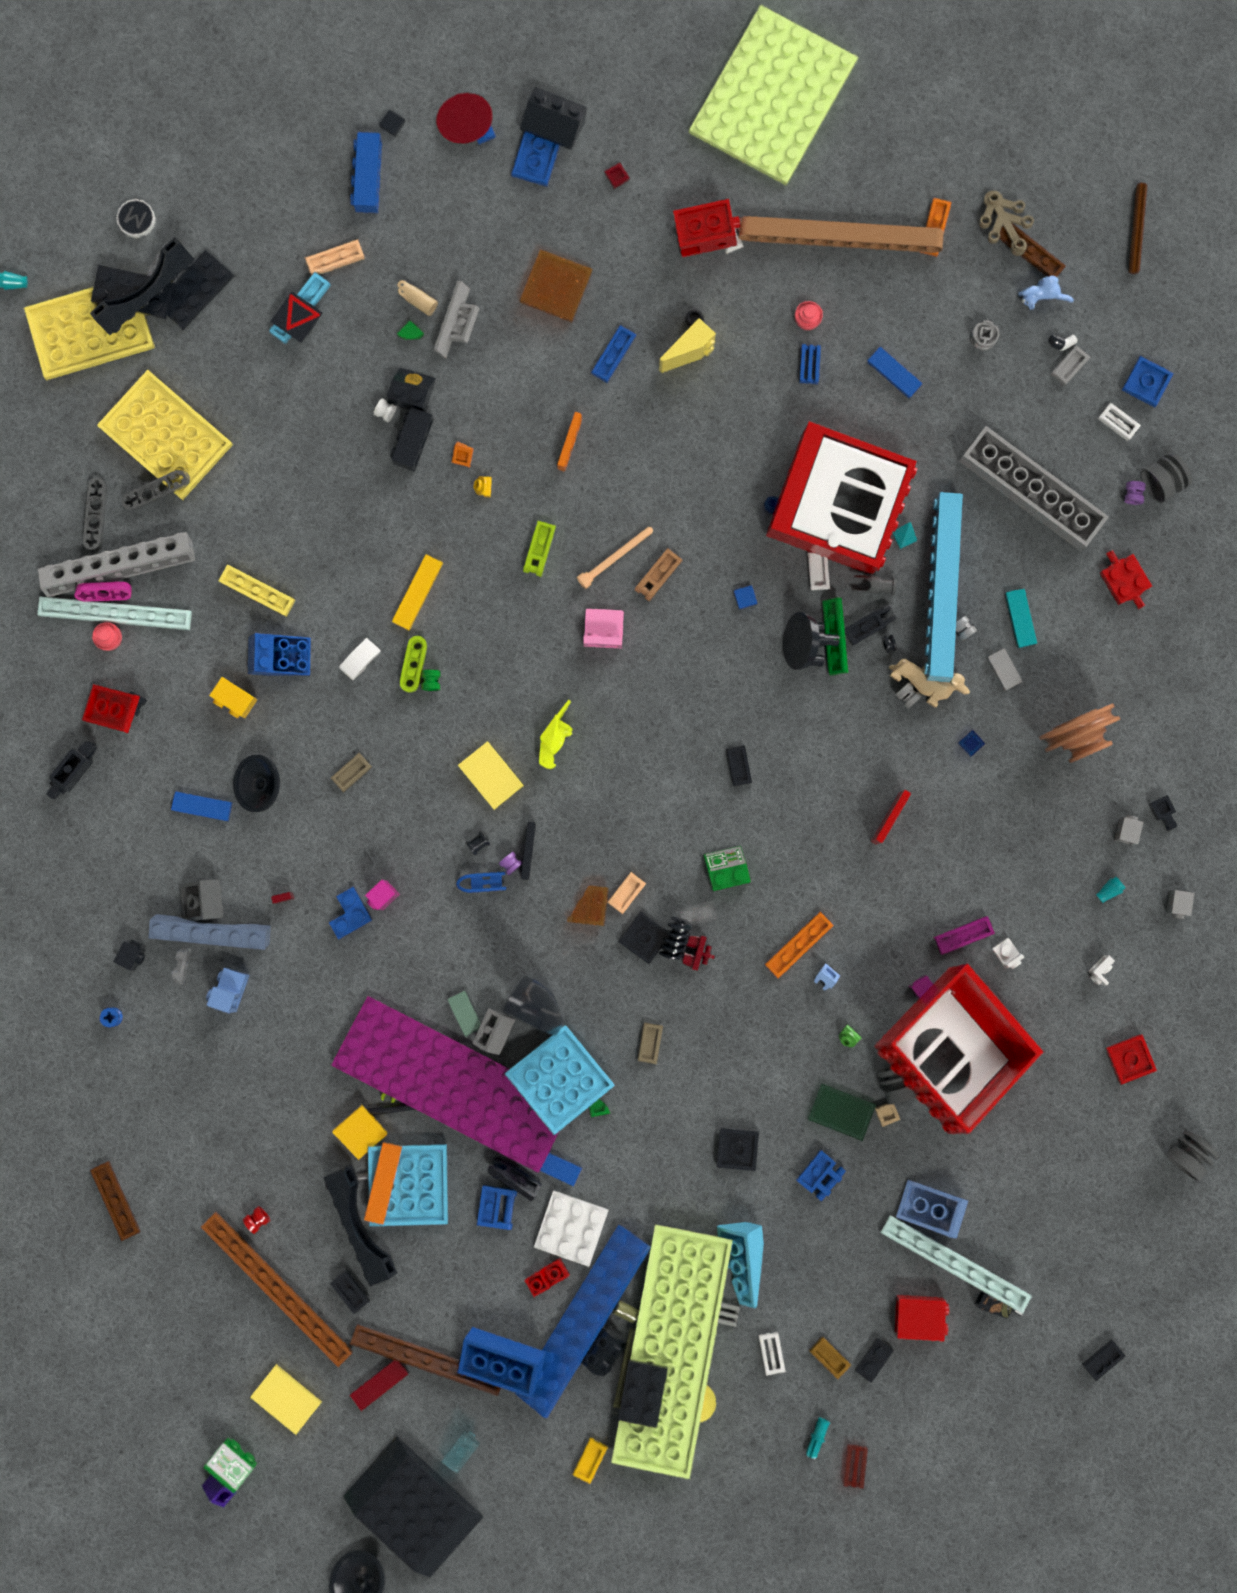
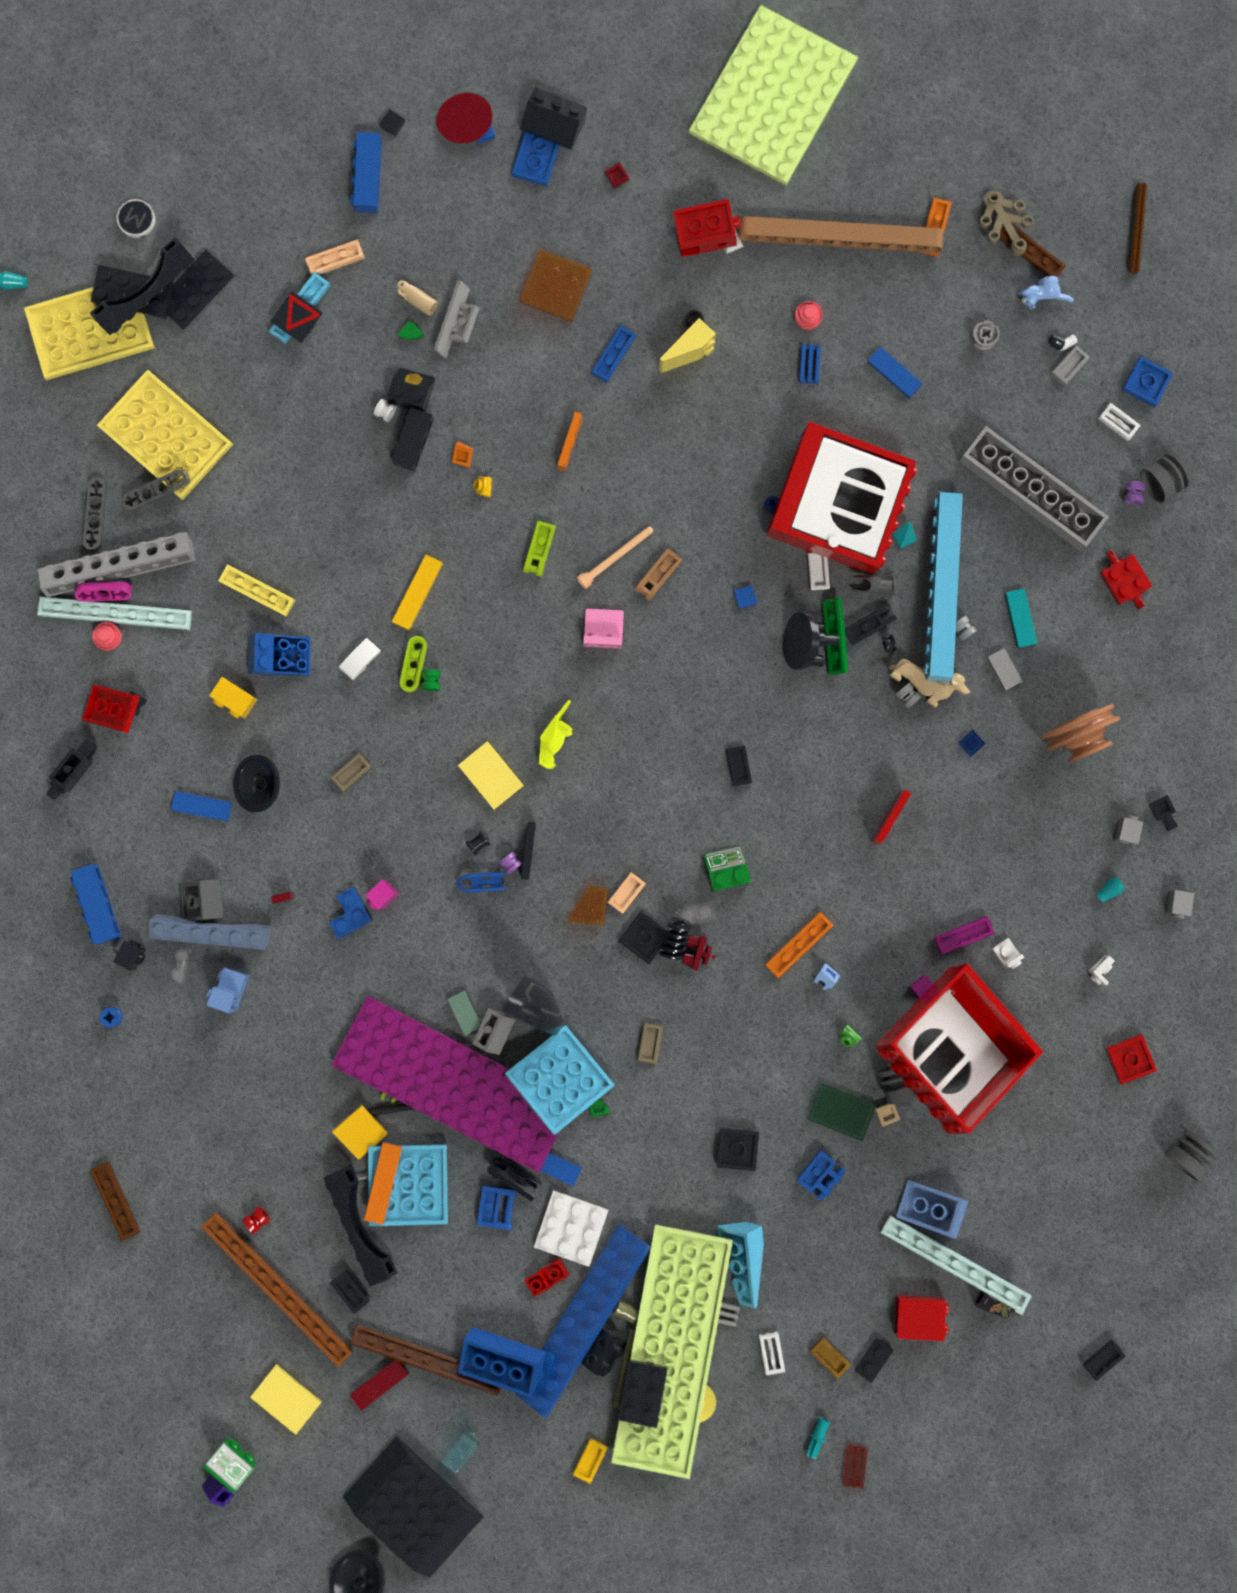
none -> blue brick [70,864,122,945]

